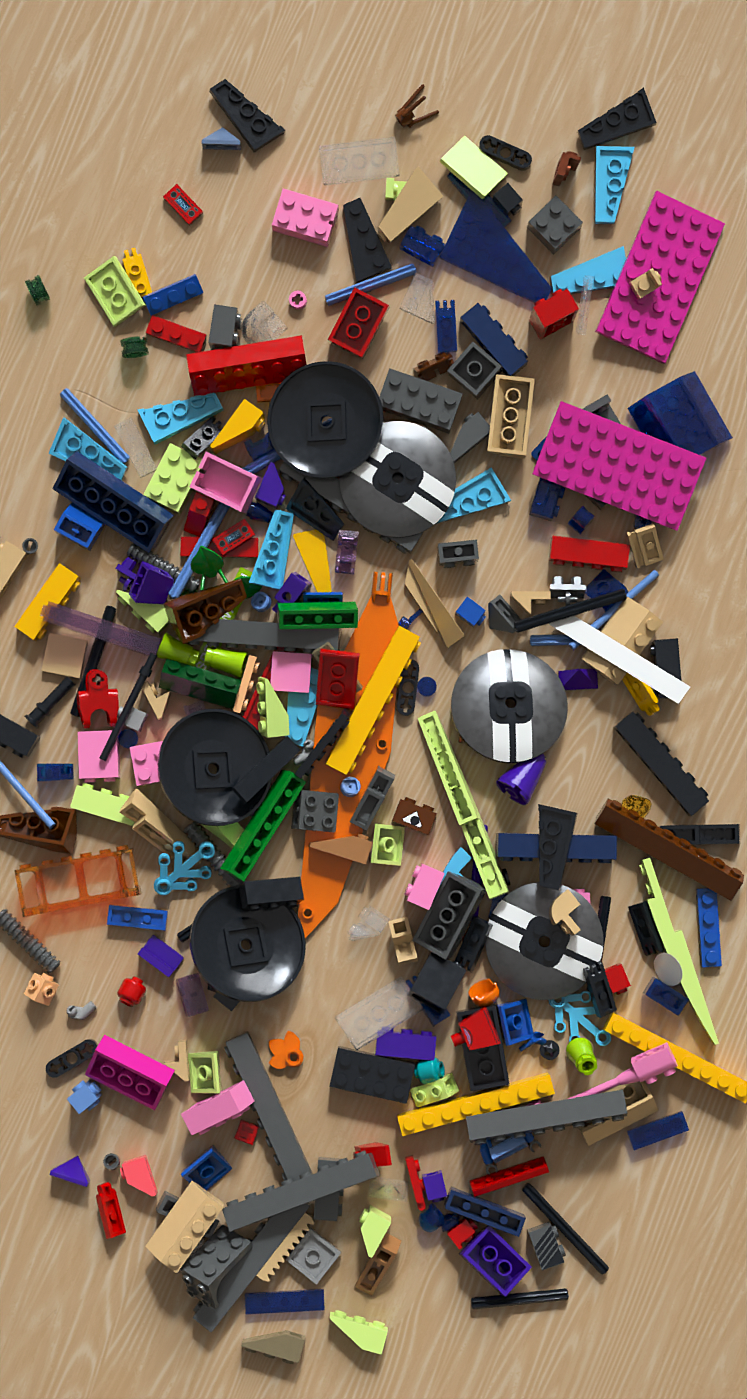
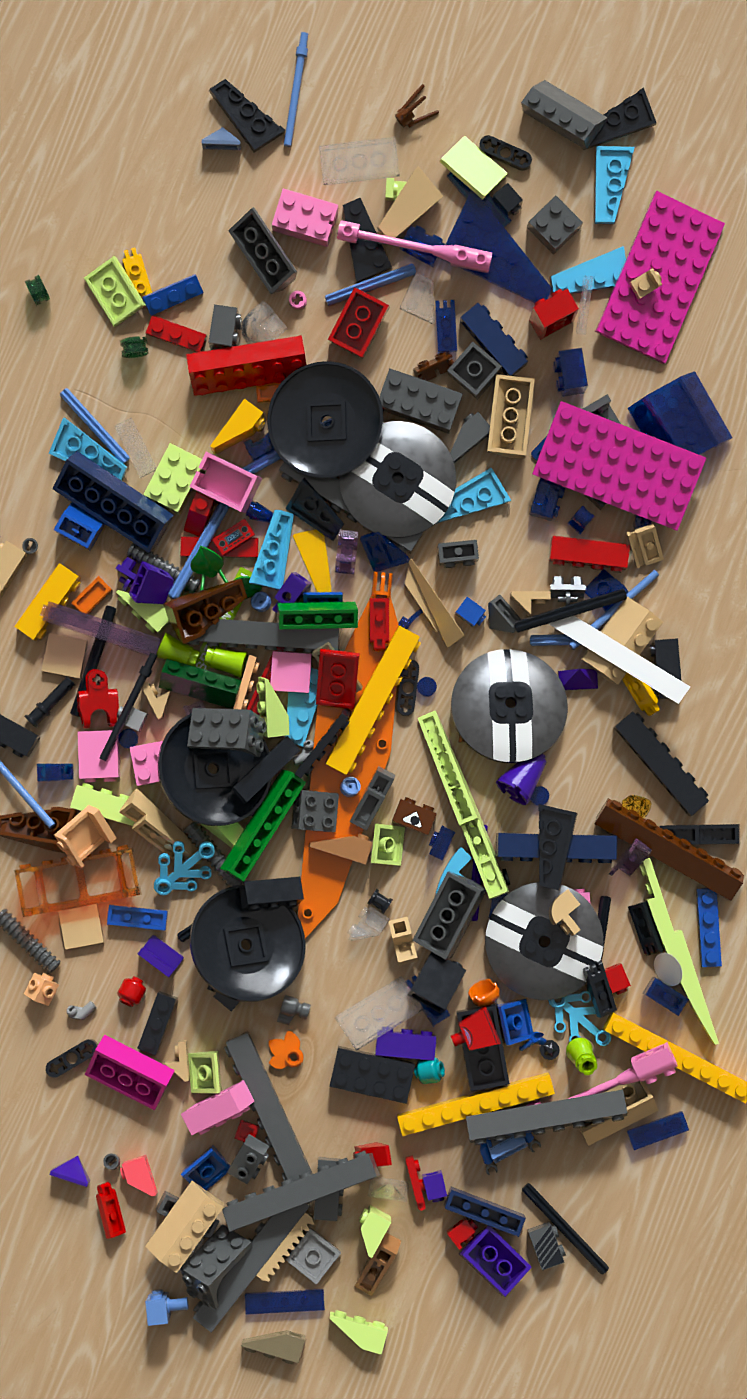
medium blue brick [67,1080,102,1114] -> none
medium azure wing [138,393,224,445] -> none
red tile [163,184,203,226] -> none
hinge [176,973,209,1017] -> none
black hinge [181,416,223,459] -> none
dark purple slope [255,462,286,509] -> none
bright pink piece [404,863,445,910] -> none
yellowish green bracket [410,1073,459,1107] -> none
clear blue piece [418,1203,459,1232] -> none
black hinge [455,916,493,972] -> none
red tile [469,1156,549,1197] -> none
black axle [471,1288,569,1309] -> none
copper bracket [552,151,581,186] -> none
none -> light nougat panel [54,805,117,868]
none -> tan tile [58,904,104,950]
none -> orange tile [71,576,112,617]
none -> black brick [137,991,178,1055]
none -> medium blue brick [145,1289,189,1326]
none -> dark grey bracket [187,708,267,757]
none -> dark grey brick [227,1134,269,1184]
none -> dark grey slope [228,207,297,294]
none -> dark grey piece [277,995,311,1025]
none -> medium blue bar [284,32,308,147]
none -> bright pink bar [337,220,493,273]
none -> clear blue wing [360,532,410,572]
none -> black bush [367,889,393,914]
none -> red hinge [369,598,389,651]
none -> clear blue piece [429,825,455,860]
none -> dark grey slope [521,80,608,150]
none -> clear blue tile [531,786,549,806]
none -> clear blue brick [553,348,588,397]
none -> panel [609,838,652,876]

